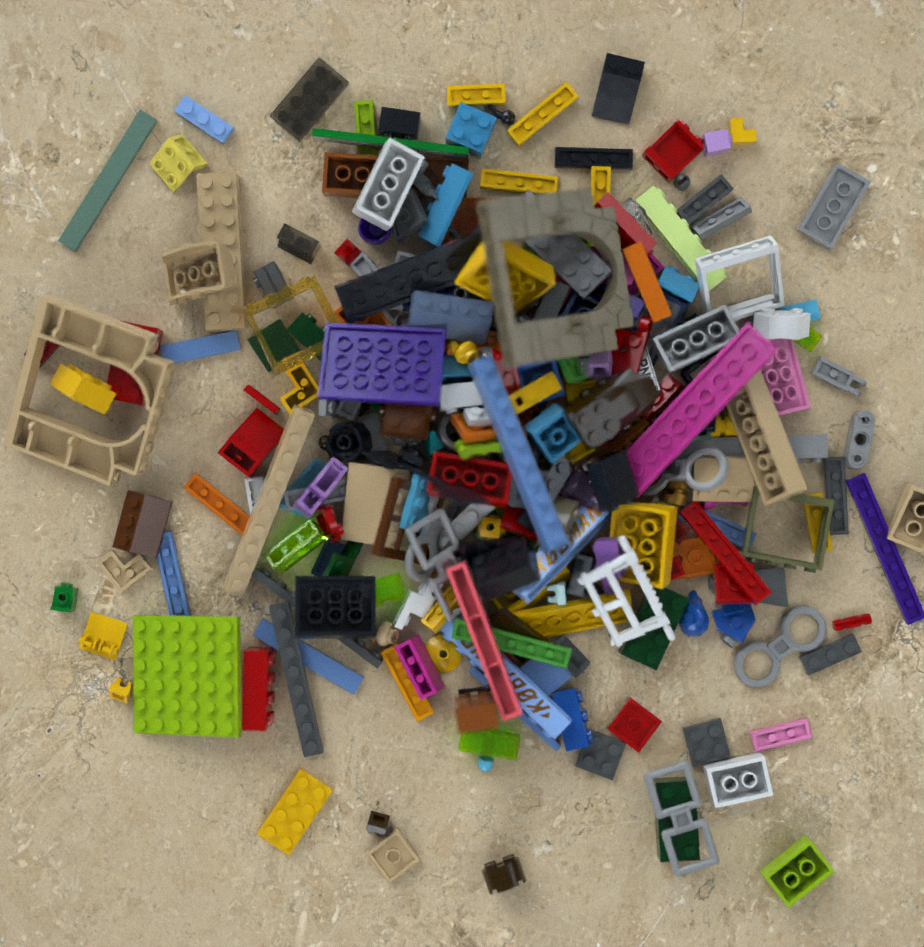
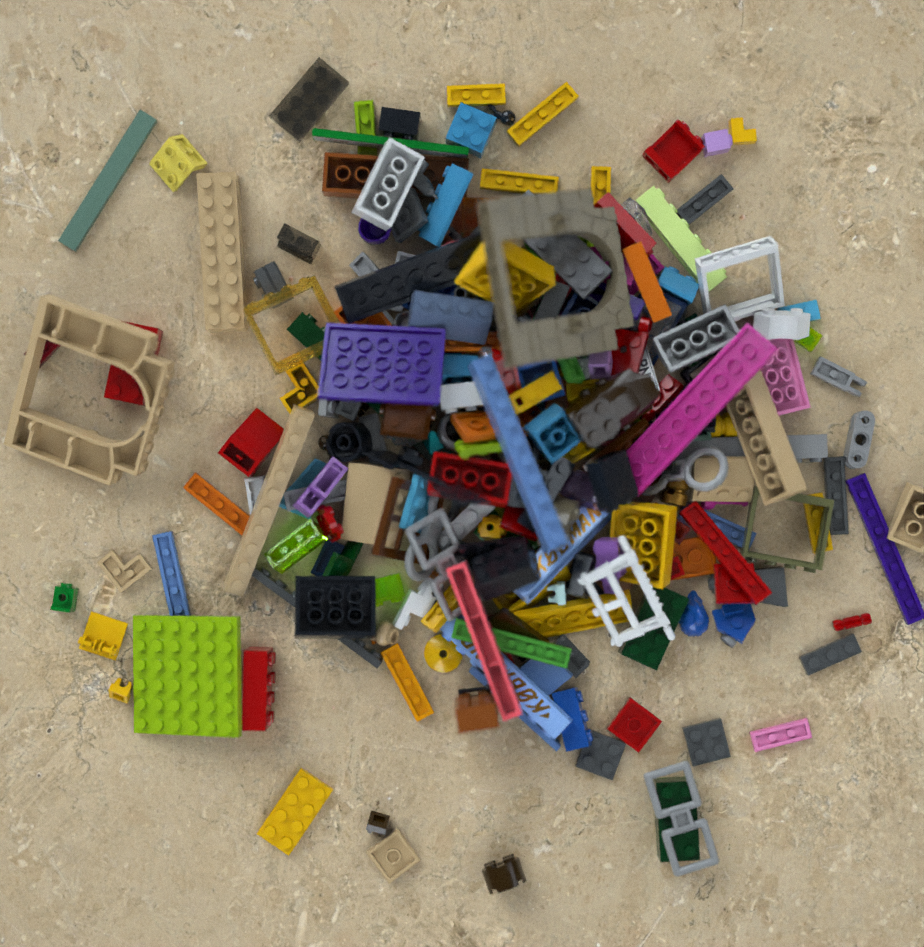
yellow brick [50,363,116,415] -> none
reddish brown slope [112,490,173,558] -> none
medium blue tile [160,330,241,363] -> none
tan slope [162,241,235,306] -> none
light blue plate [174,95,234,145] -> none
red tile [244,385,281,415] -> none
clear green tile [247,319,301,373] -> none
medium blue tile [253,618,364,694] -> none
dark grey plate [269,601,324,757] -> none
red tile [334,239,362,266] -> none
dark pink brick [394,634,445,700] -> none
yellow animal [446,341,479,365] -> none
clear neon green brick [458,728,520,761] -> none
white plate [463,407,492,426] -> none
medium azure hinge [478,755,494,772] -> none
black tile [555,147,633,170] -> none
black slope [592,53,645,125] -> none
dark grey hinge [674,174,690,191] -> none
light grey plate [691,197,752,240] -> none
white brick [703,752,773,808] -> none
light grey bar [734,606,827,688] -> none
lime brick [759,835,835,908] -> none
light grey plate [797,162,871,250] -> none

